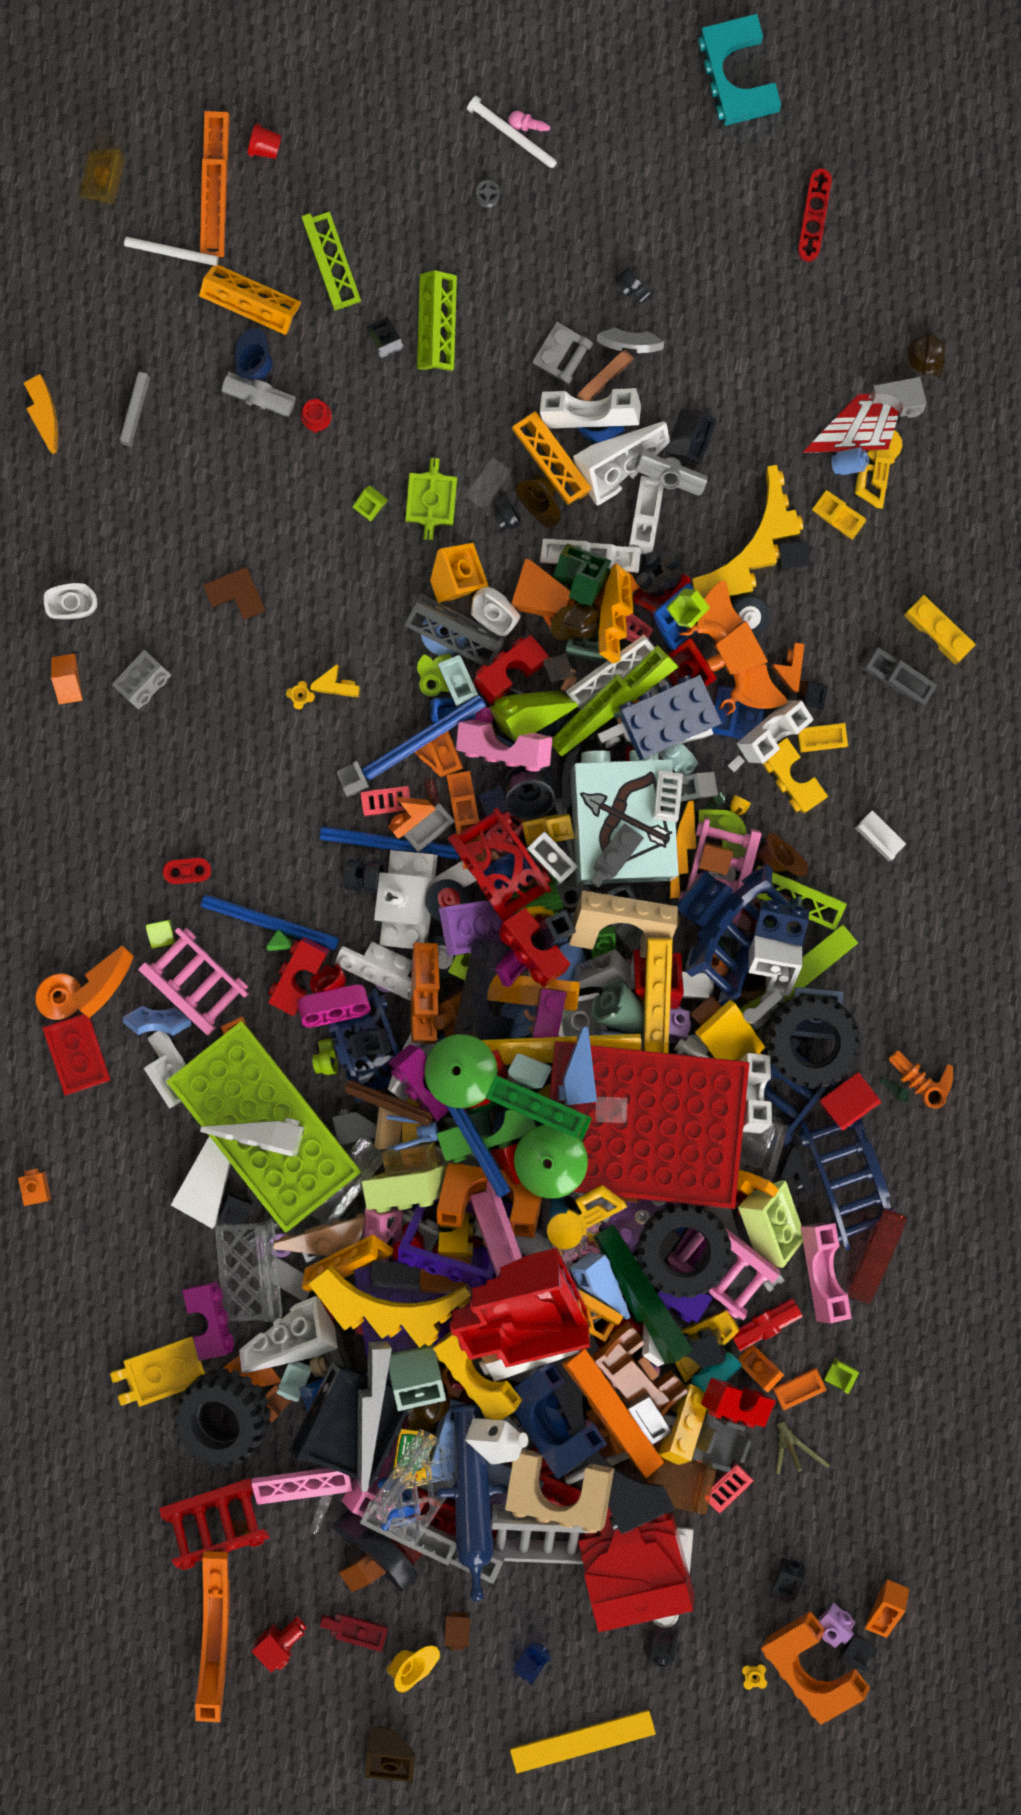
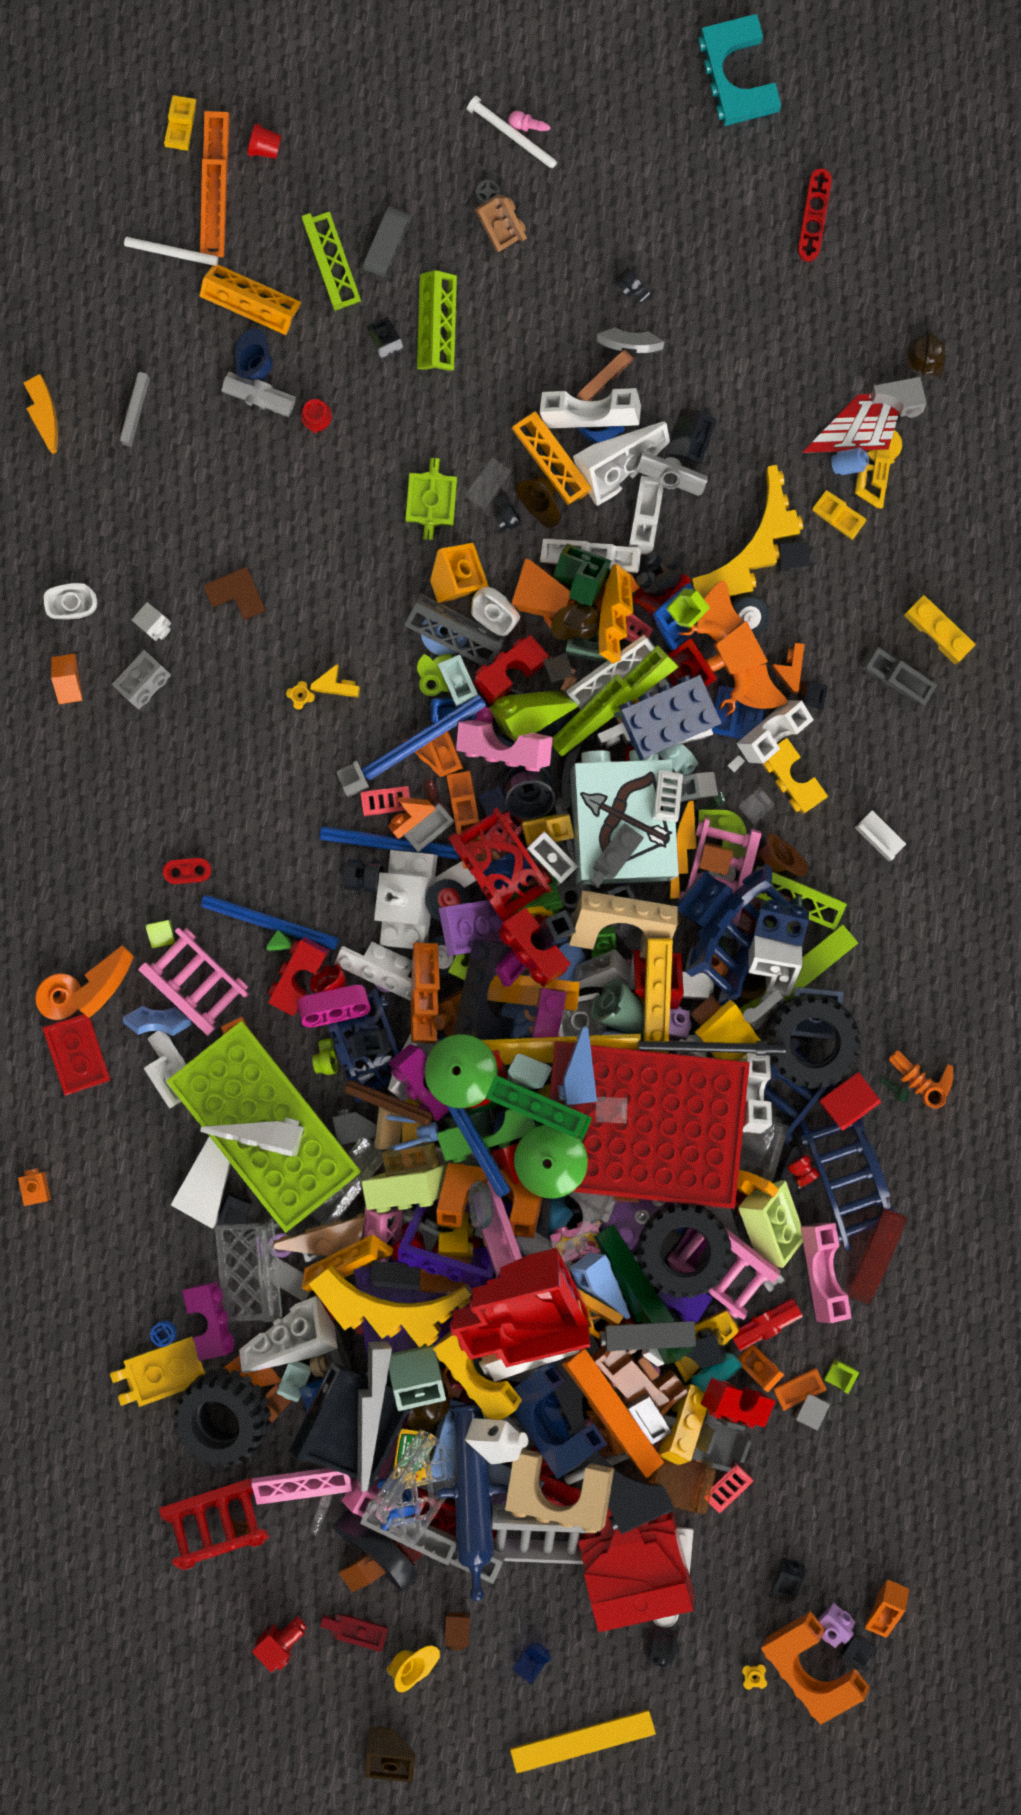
clear yellow slope [79,148,125,205] -> none
orange arch [195,1551,230,1722] -> none
lime slope [353,486,388,522] -> none
light grey plate [532,322,593,385] -> none
yellow piece [547,1185,627,1250] -> none
yellow hinge [730,795,751,815] -> none
olive plant [776,1421,830,1474] -> none
yellow plate [798,723,848,753] -> none
none -> white slope [132,602,171,641]
none -> blue wheel [150,1320,177,1347]
none -> yellow slope [164,95,196,151]
none -> dark grey beam [363,206,412,278]
none -> clear light blue tile [468,1181,493,1229]
none -> medium nougat bracket [475,194,527,252]
none -> dark grey brick [600,1321,696,1351]
none -> black bar [638,1041,786,1056]
none -> clear panel [739,787,775,825]
none -> red wheel [787,1154,820,1188]
none -> light grey panel [794,1394,830,1431]

